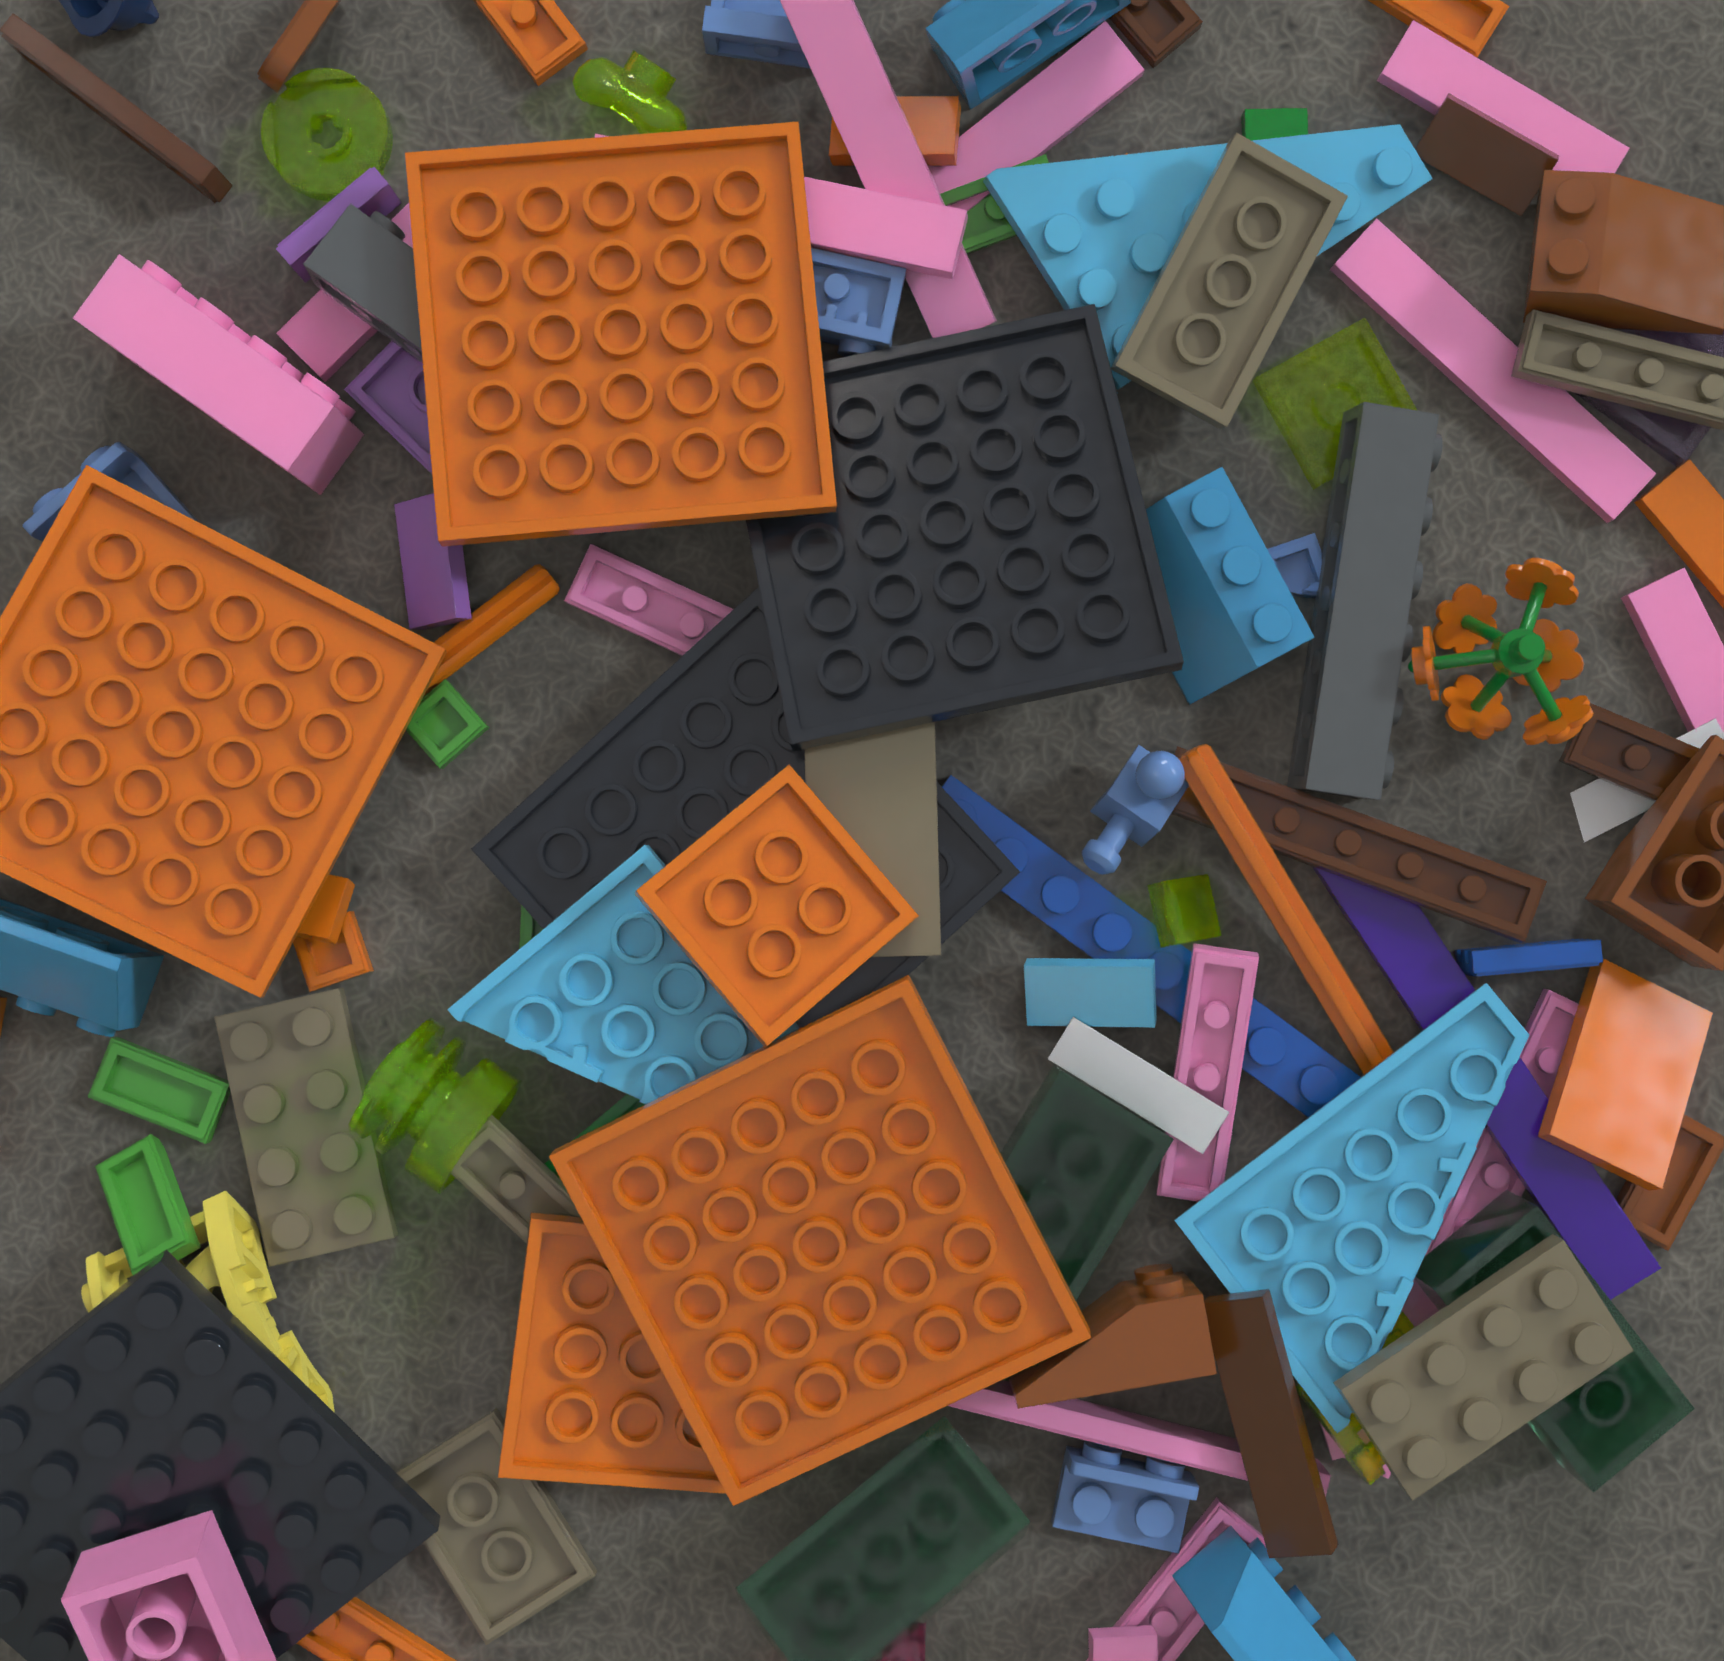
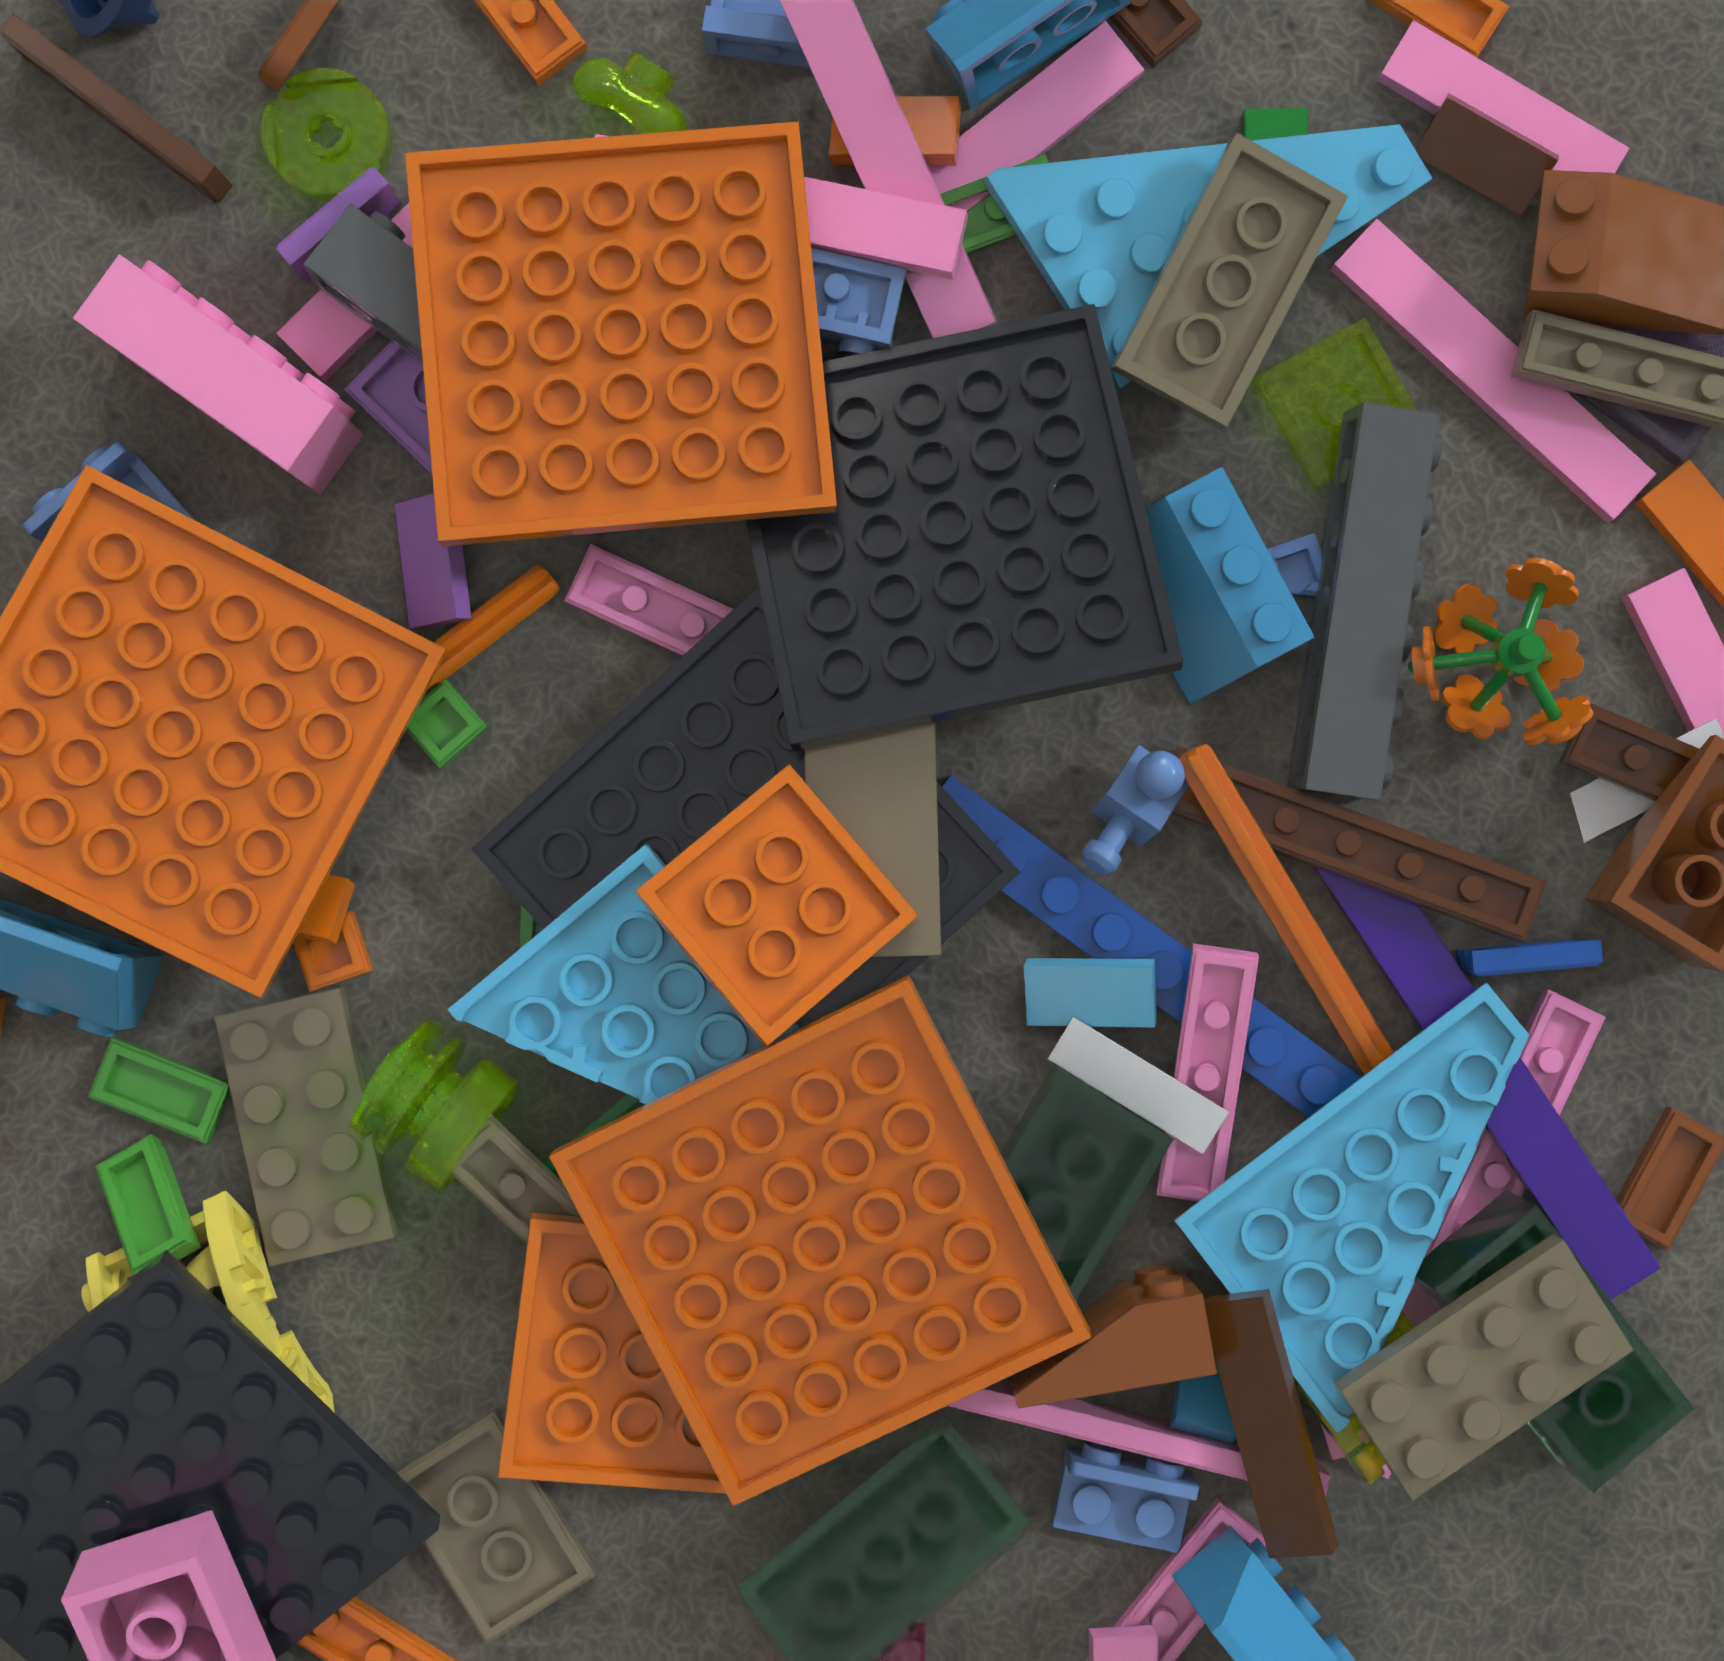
clear neon green tile [1147,874,1222,948] -> none
orange tile [1537,959,1713,1191] -> none
none -> dark azure tile [1170,1369,1237,1445]

